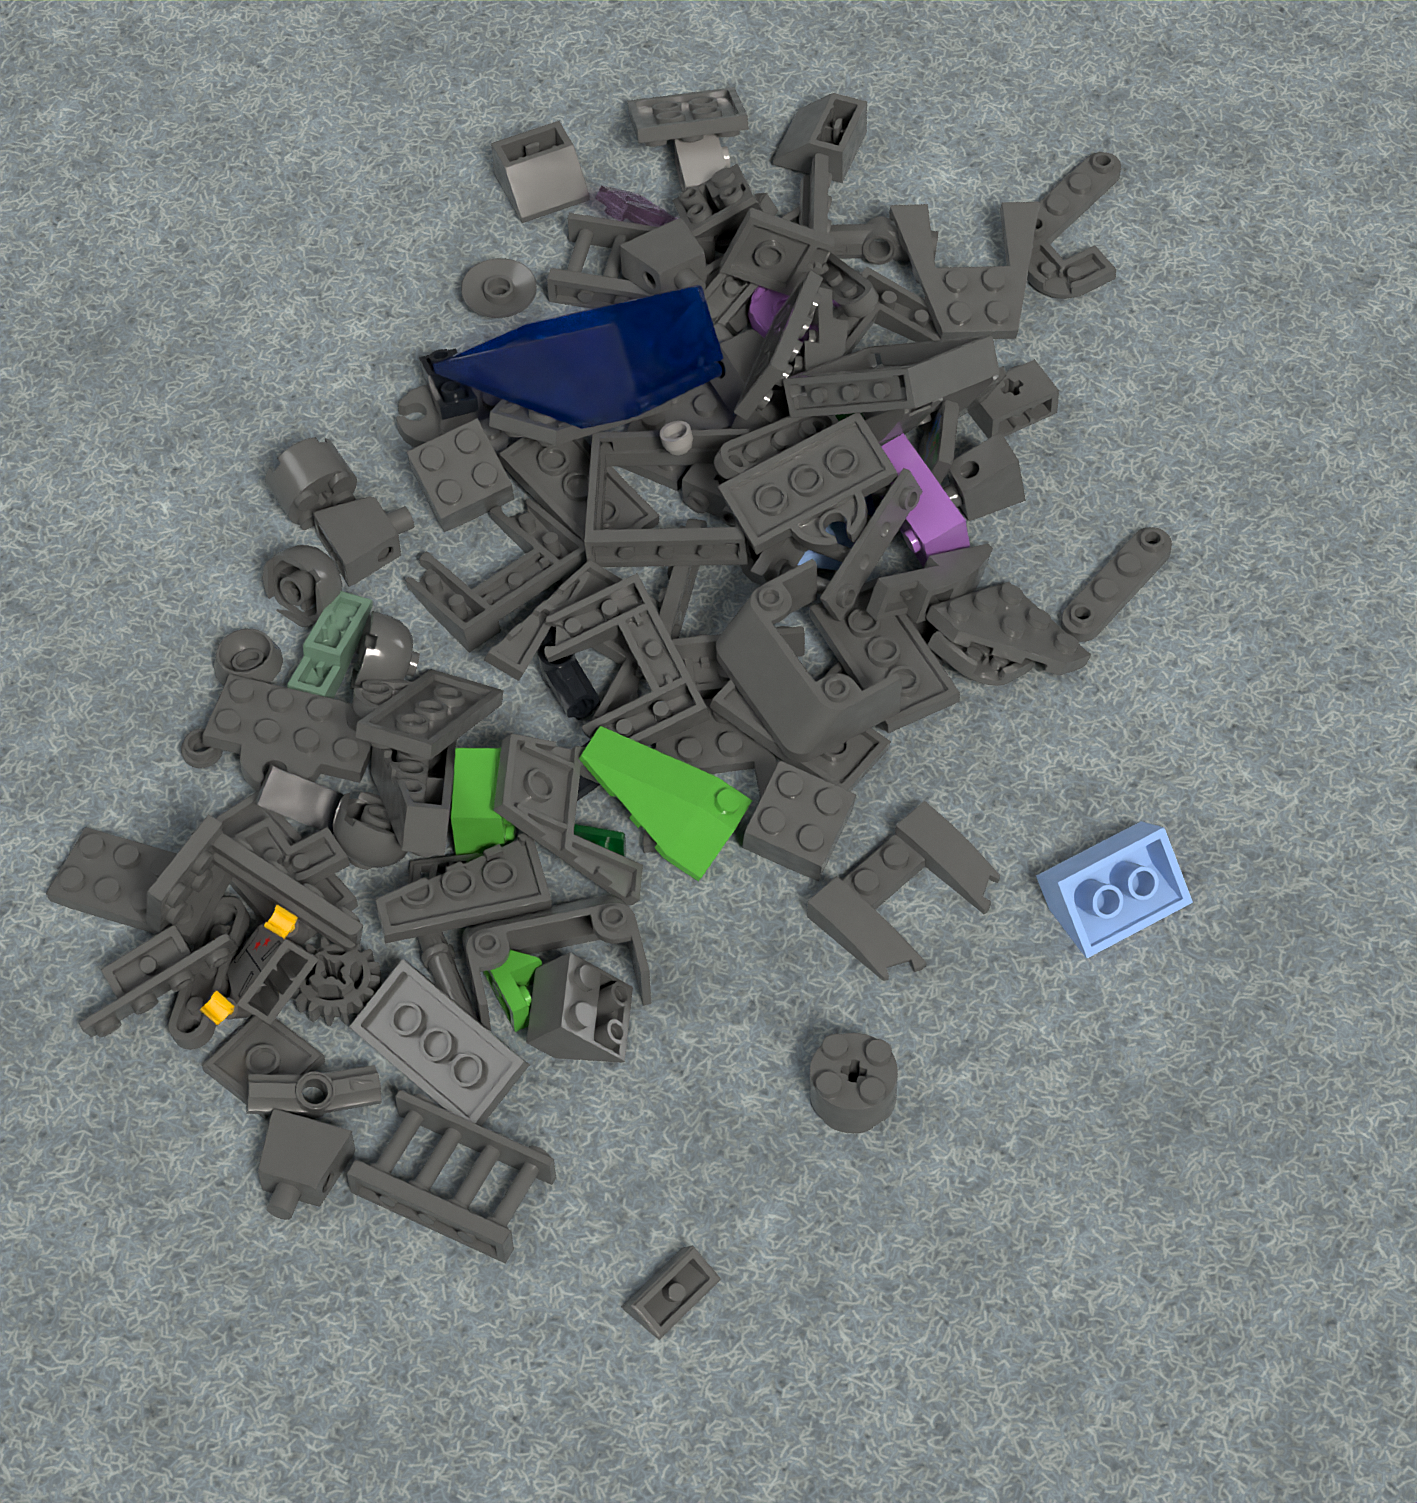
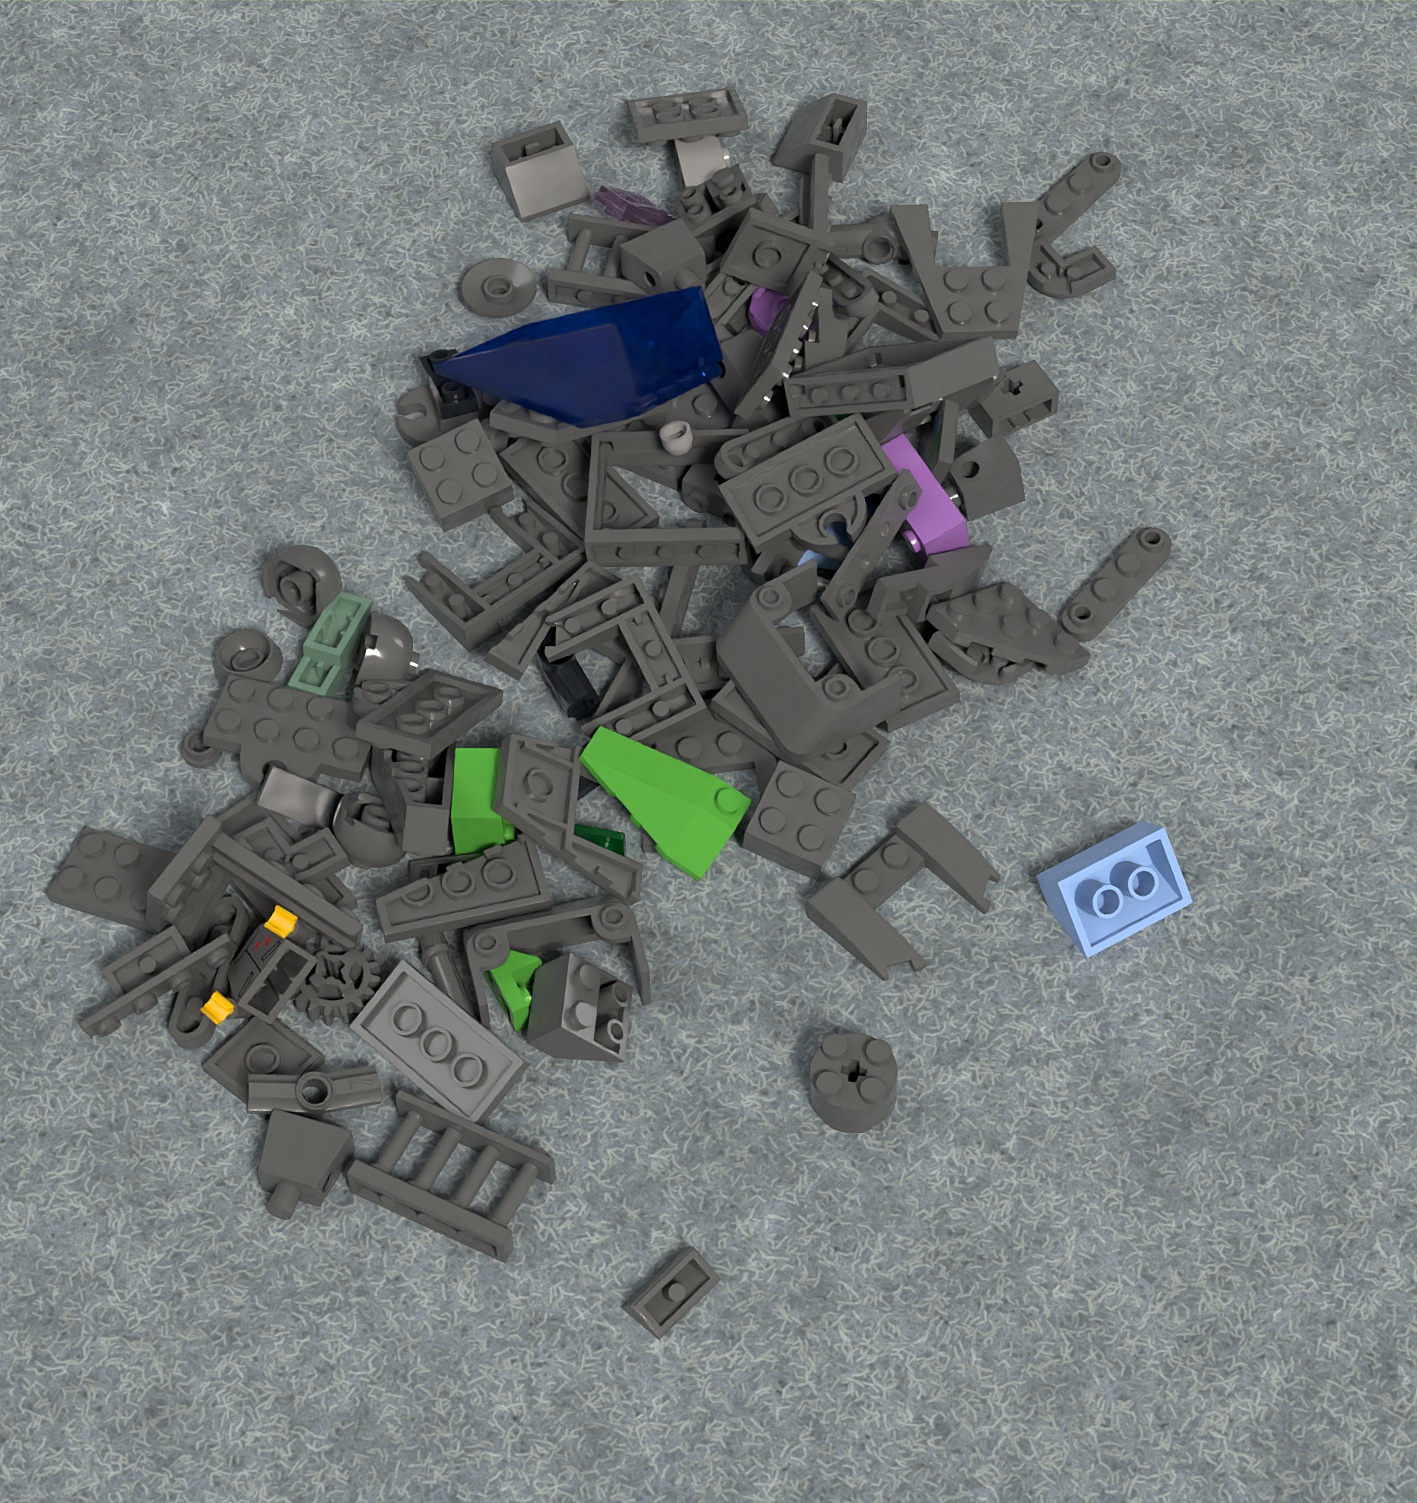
dark grey brick [265,437,357,530] -> none
dark grey torso [313,496,415,587] -> none

